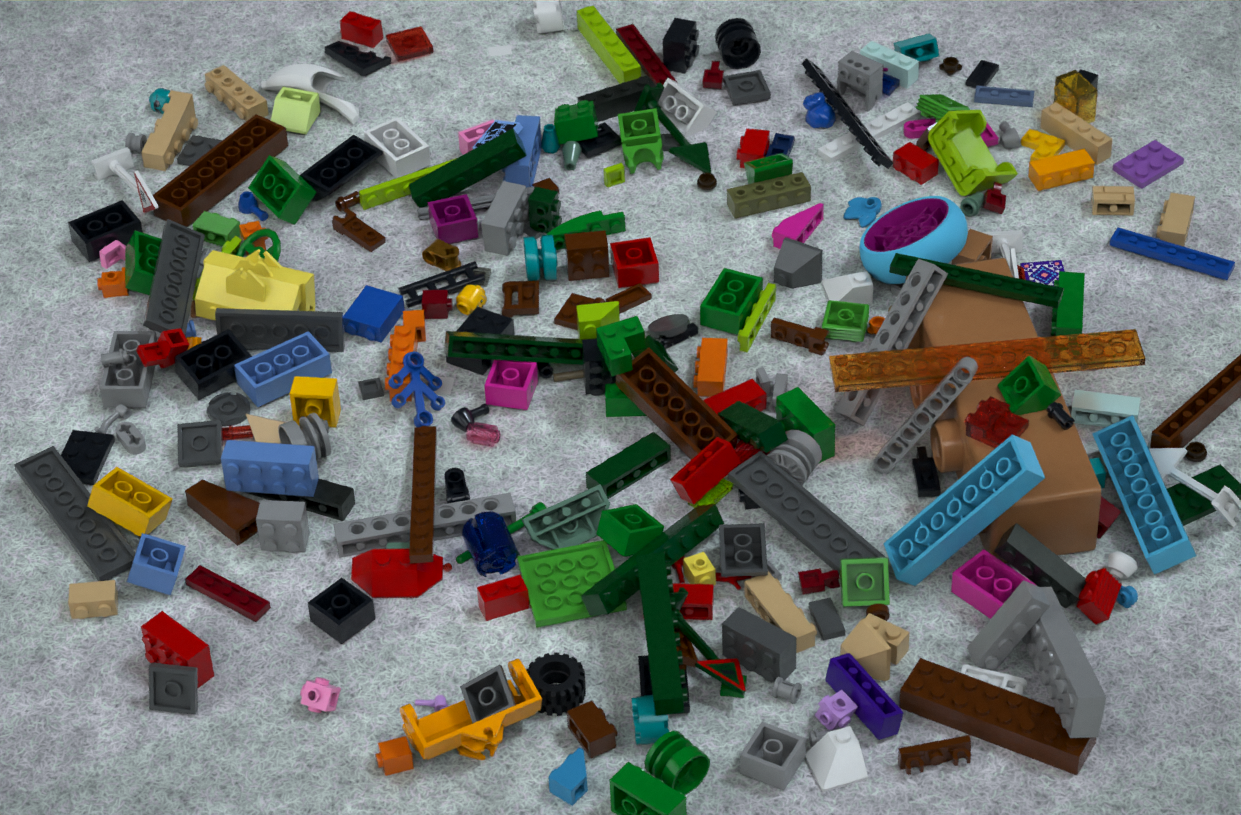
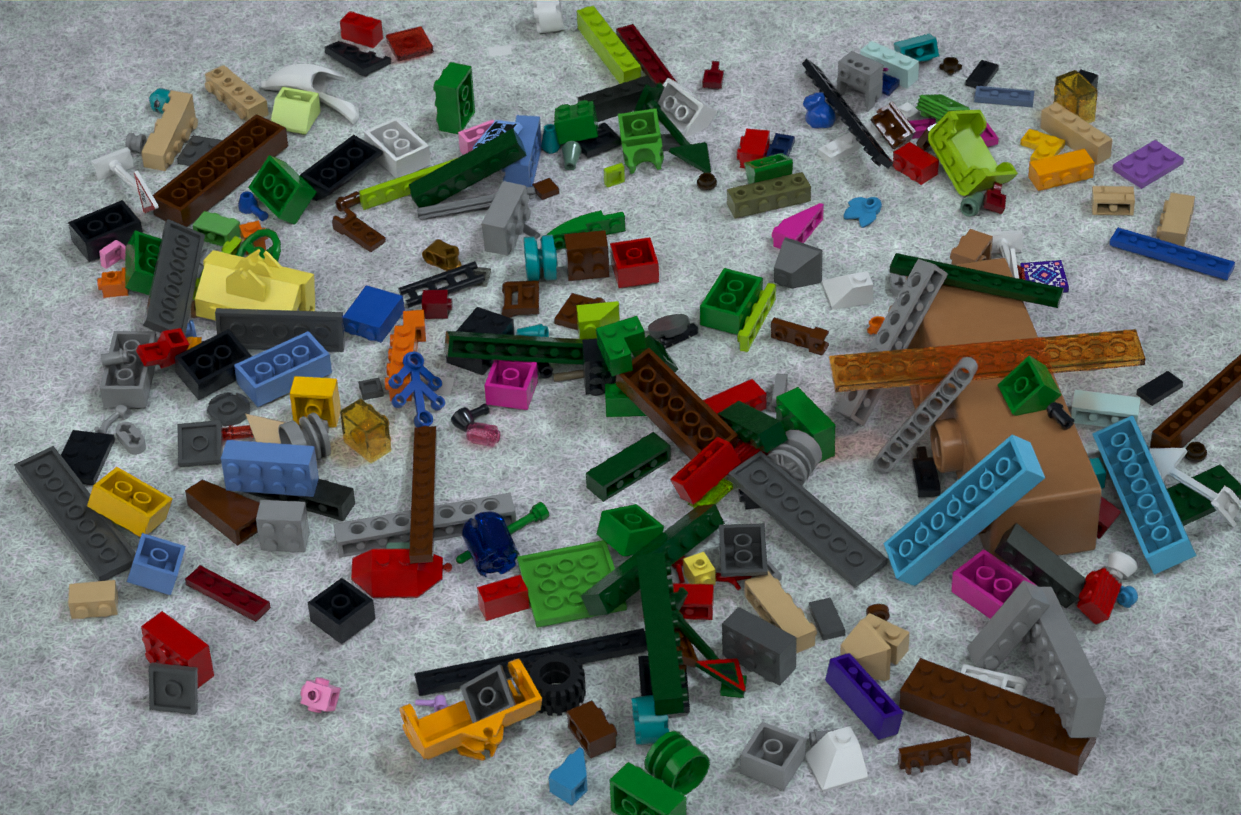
orange brick [375,736,414,776] -> none
magenta brick [428,194,479,244] -> none
black piece [444,468,470,504] -> none
yellow head [456,284,487,315] -> none
sand green wedge [522,484,610,550] -> none
dark green brick [528,187,562,233] -> none
reddish brown tile [605,283,652,314] -> none
black brick [663,18,699,74] -> none
orange brick [693,338,728,397] -> none
black wheel [715,18,761,69] -> none
dark grey plate [723,70,771,105] -> none
light grey tile [756,367,770,397] -> none
light grey bush [772,677,802,704] -> none
dark red plate [798,568,840,595] -> none
lavender brick [815,690,858,730] -> none
bright green brick [822,300,869,342] -> none
bright green brick [840,557,890,606] -> none
wheel [859,196,968,284] -> none
clear red plate [965,396,1029,448] -> none
light grey bar [999,121,1021,148] -> none
green brick [1050,271,1085,360] -> none
none -> clear yellow brick [340,398,391,464]
none -> black plate [414,628,648,696]
none -> green brick [433,62,475,134]
none -> teal cone [516,324,549,337]
none -> reddish brown hinge [871,101,916,149]
none -> black tile [1136,371,1183,406]

